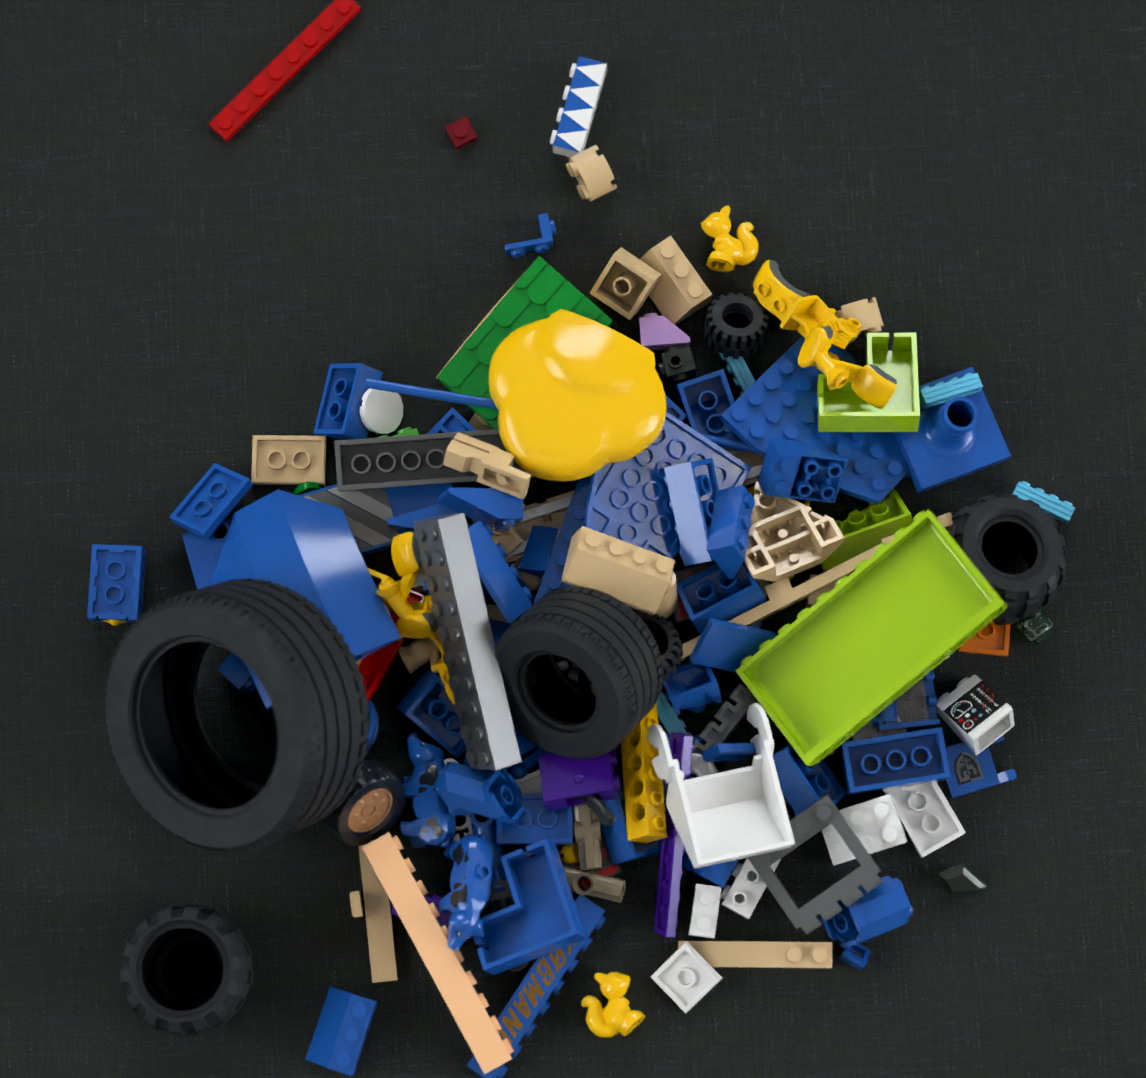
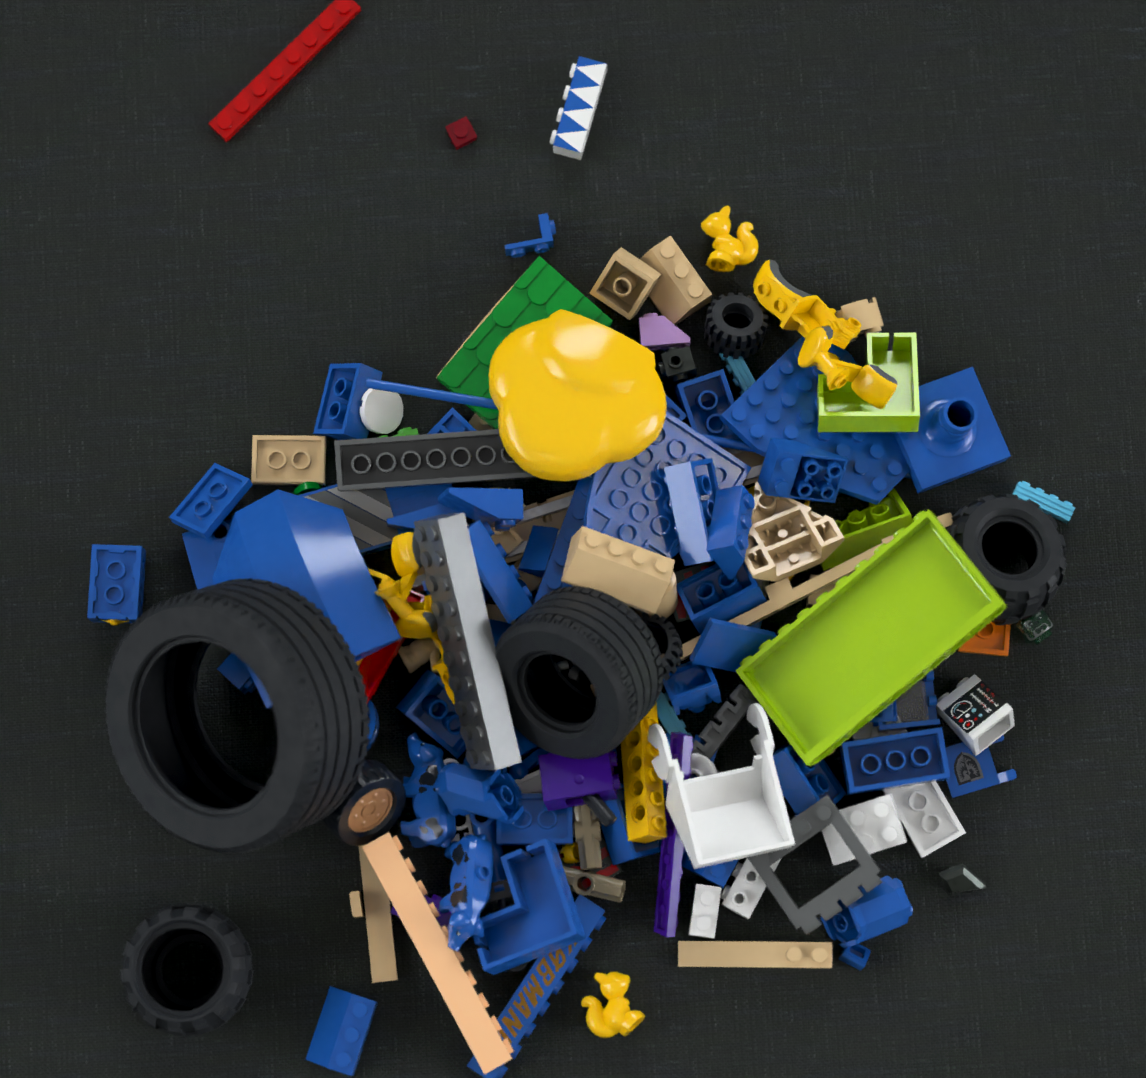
tan plate [443,432,531,499] -> none
tan brick [566,145,617,201] -> none
white tile [651,941,722,1013] -> none
blue tile [701,743,756,762] -> none
medium azure piece [919,373,983,409] -> none

